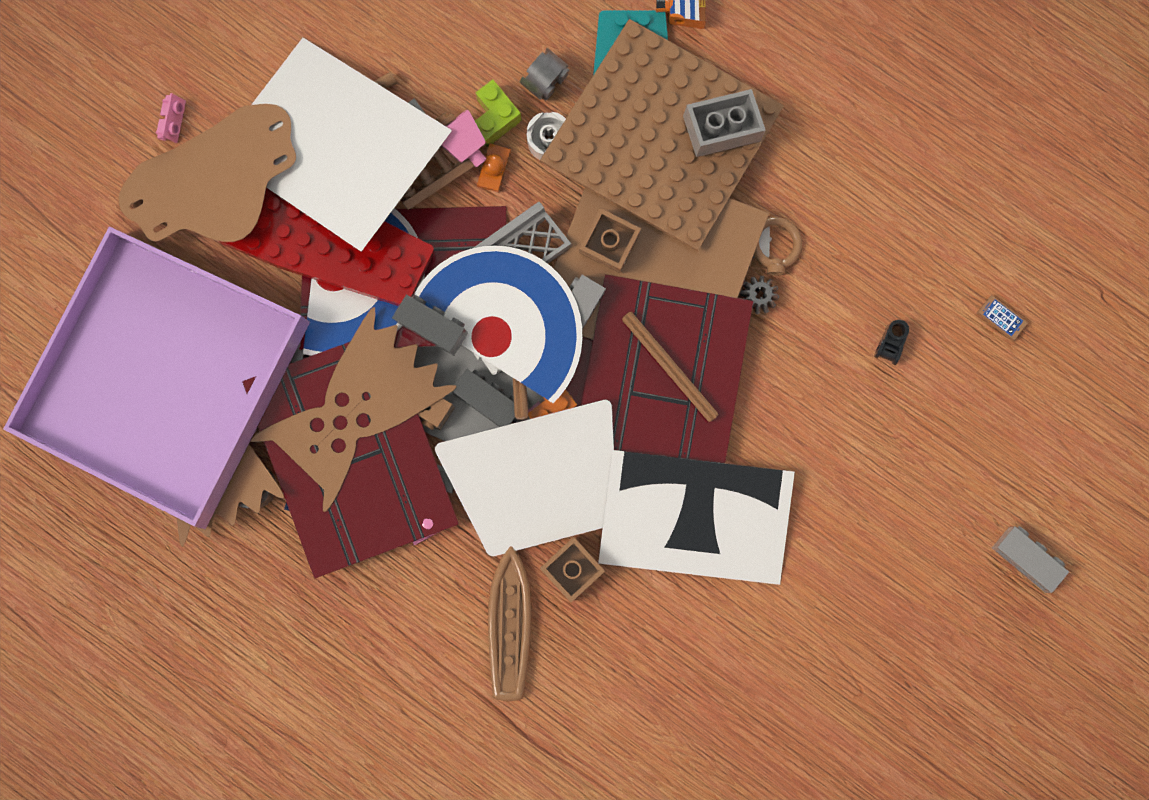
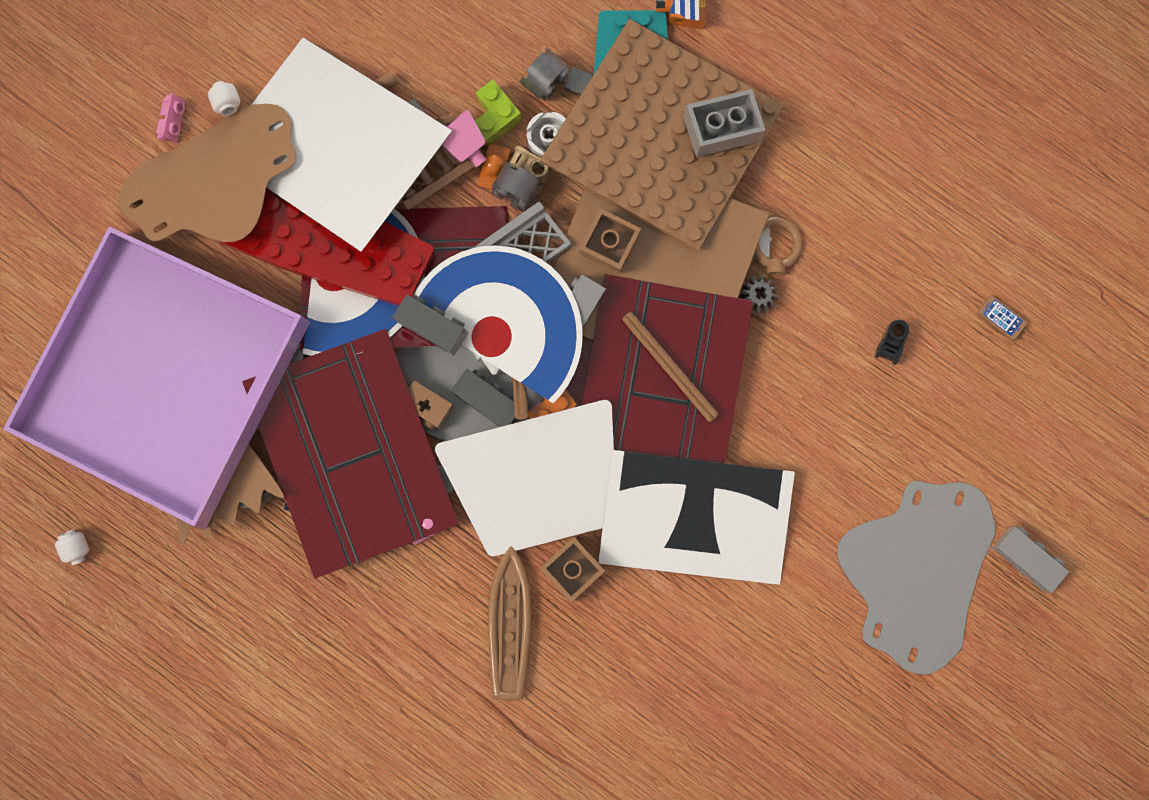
medium nougat piece [251,307,456,512] -> none
none -> white head [55,529,90,565]
none -> white head [208,81,240,116]
none -> flat silver brick [491,163,544,212]
none -> tan piece [507,146,550,183]
none -> flat silver tile [564,67,593,96]
none -> light grey piece [837,481,996,674]

